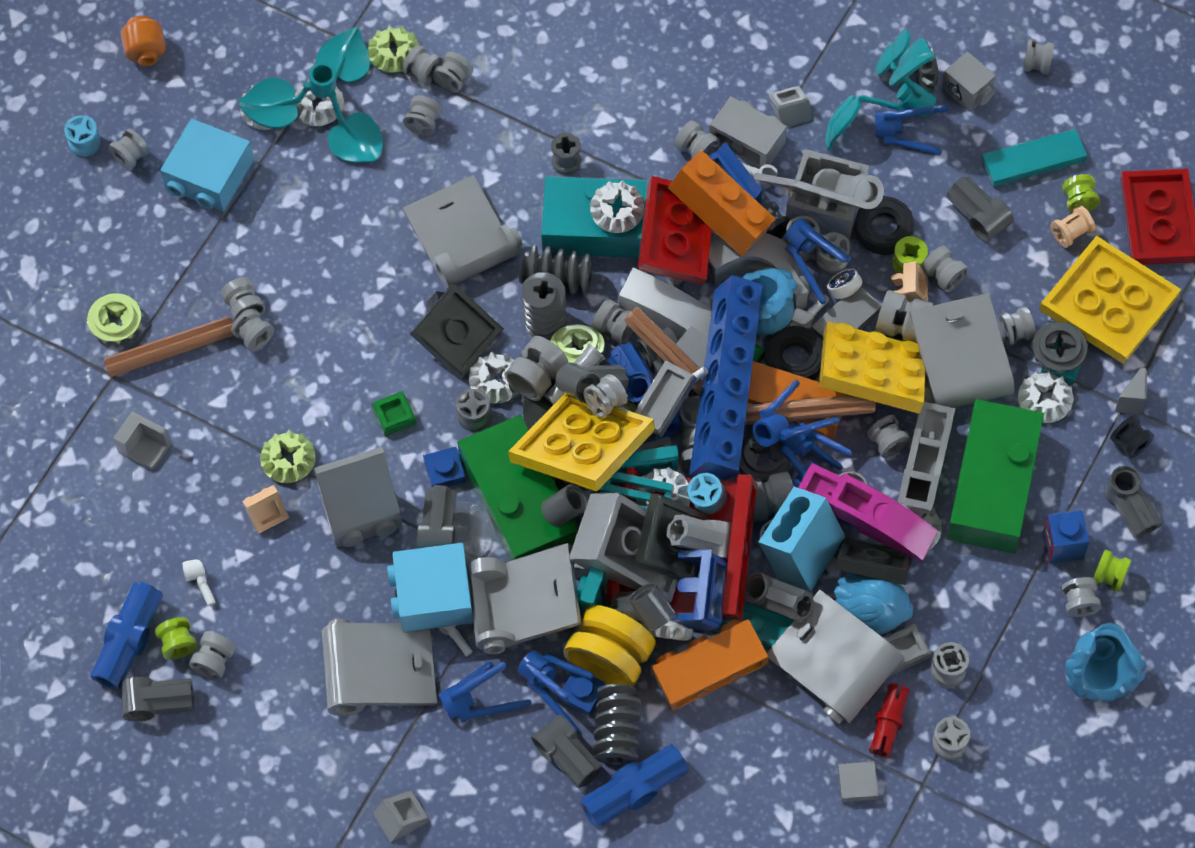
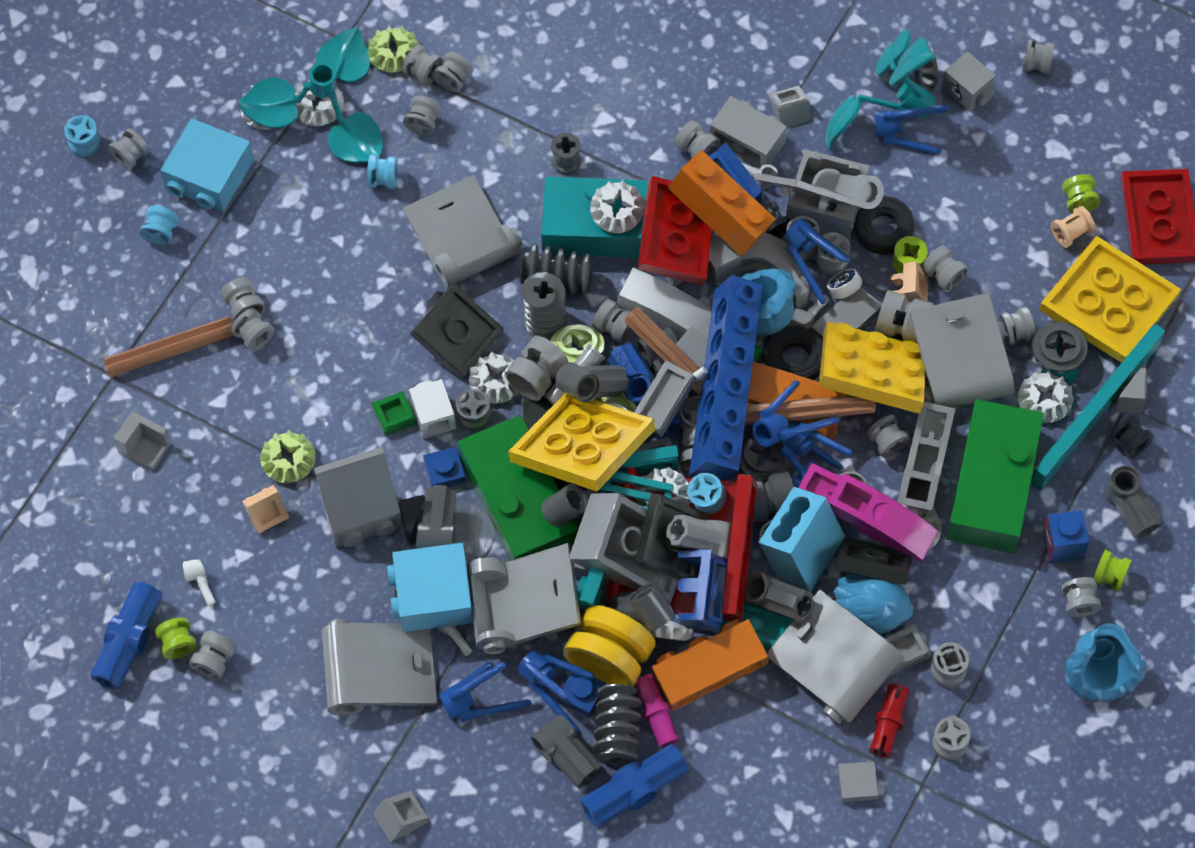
yellowish green gear [87,293,142,344] -> none
orange head [121,15,166,66] -> none
dark grey piece [122,677,194,722] -> none
light grey wheel [584,374,627,418] -> none
dark grey piece [947,176,1014,242] -> none
teal tile [981,128,1087,187] -> none
none -> medium azure wheel [139,205,179,246]
none -> medium azure wheel [367,155,398,189]
none -> black slope [398,495,425,545]
none -> white brick [409,379,456,439]
none -> dark pink pin [634,674,681,749]
none -> teal tile [1032,324,1165,491]

